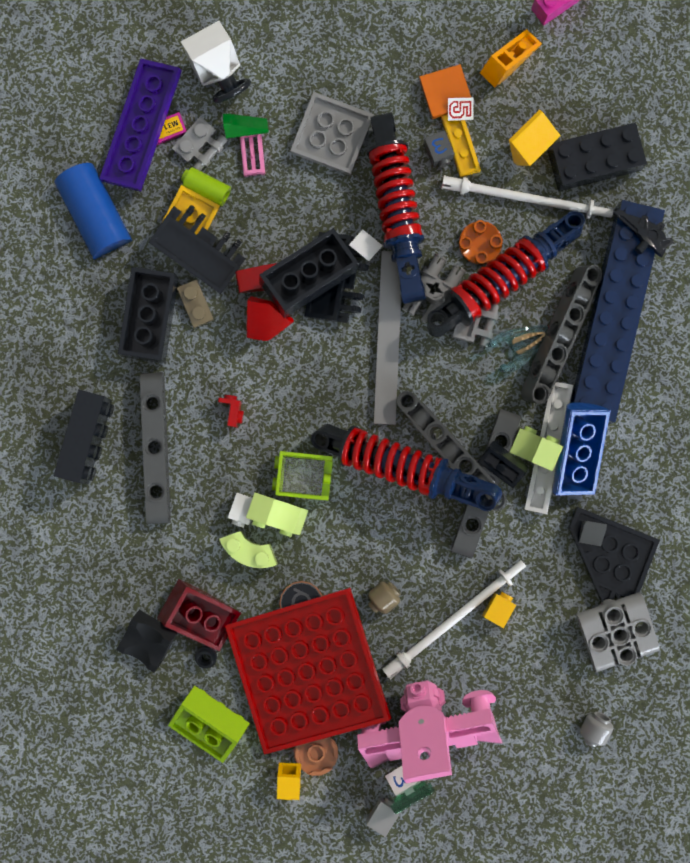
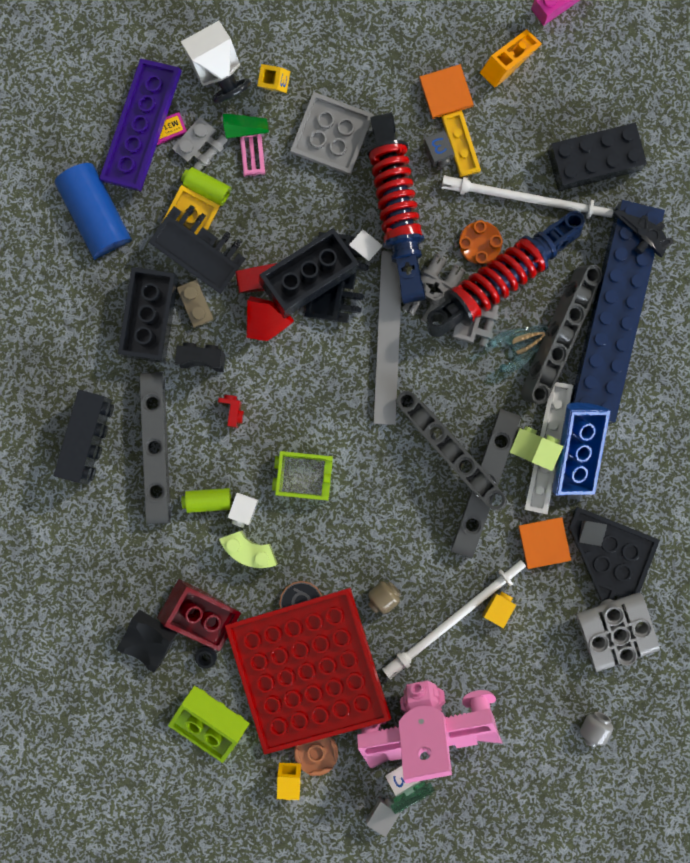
yellowish green brick [246,493,308,537] -> none
piece [311,424,502,511] -> none
white sticker [448,97,474,121] -> none
black slope [478,441,529,488] -> none
yellow slope [509,110,561,166] -> none
none -> black brick [175,342,226,372]
none -> lime brick [181,488,232,513]
none -> yellow brick [257,64,291,93]
none -> orange tile [518,517,571,569]

